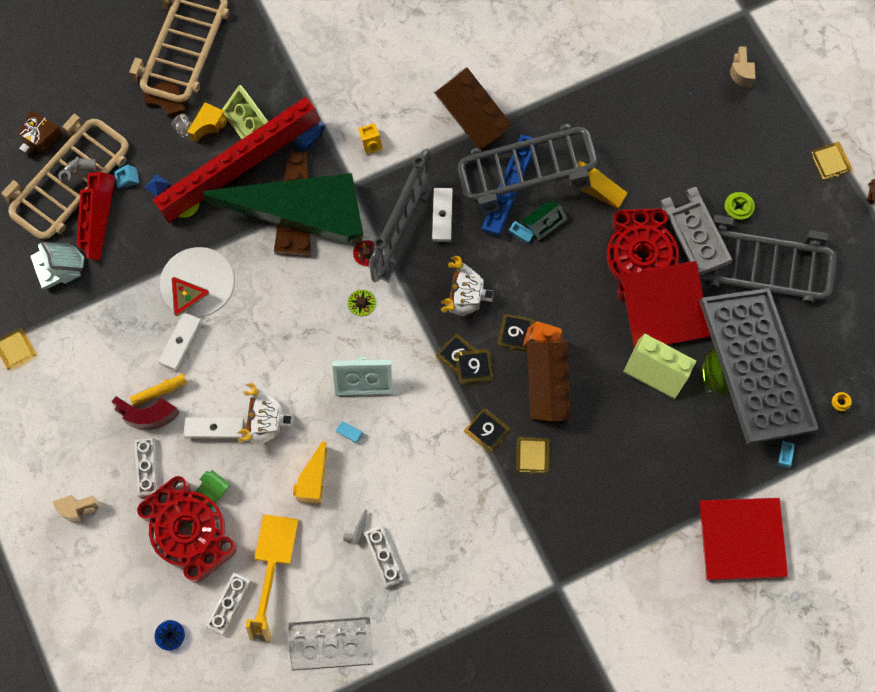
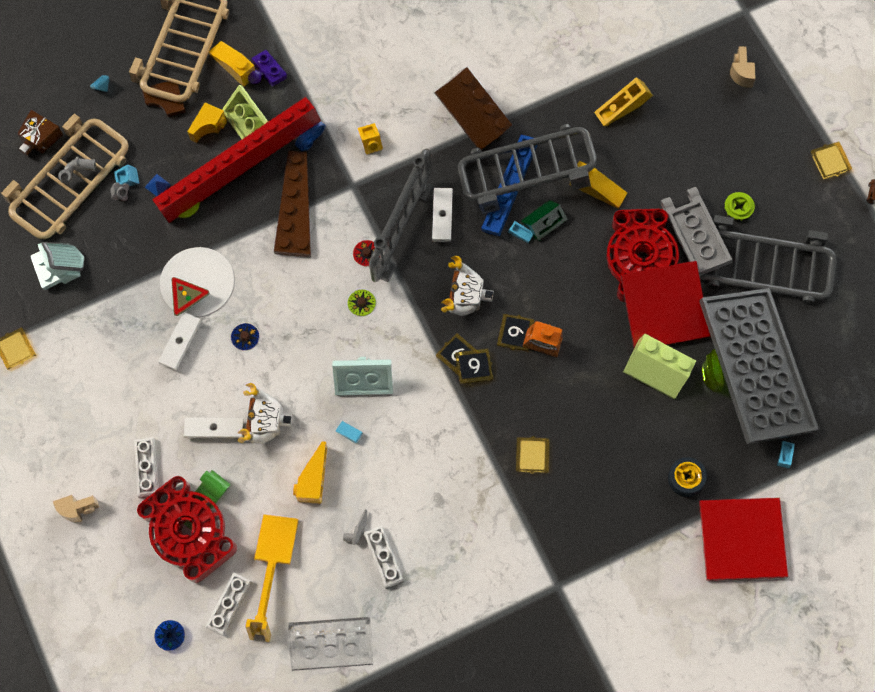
red wedge [77,172,115,261] -> none
dark red arch [111,396,179,430] -> none
yellow pin [129,373,188,407] -> none
clear wheel [171,114,192,137] -> none
dark green slope [203,173,363,244] -> none
piece [463,408,510,453] -> none
reddish brown slope [527,339,571,421] -> none
yellow plate [832,392,852,412] -> none
none -> medium azure slope [90,75,109,92]
none -> light grey plate [111,182,129,201]
none -> yellow slope [208,41,255,87]
none -> piece [231,323,259,350]
none -> dark purple plate [248,50,287,87]
none -> yellow slope [594,77,653,127]
none -> wheel [668,457,707,497]

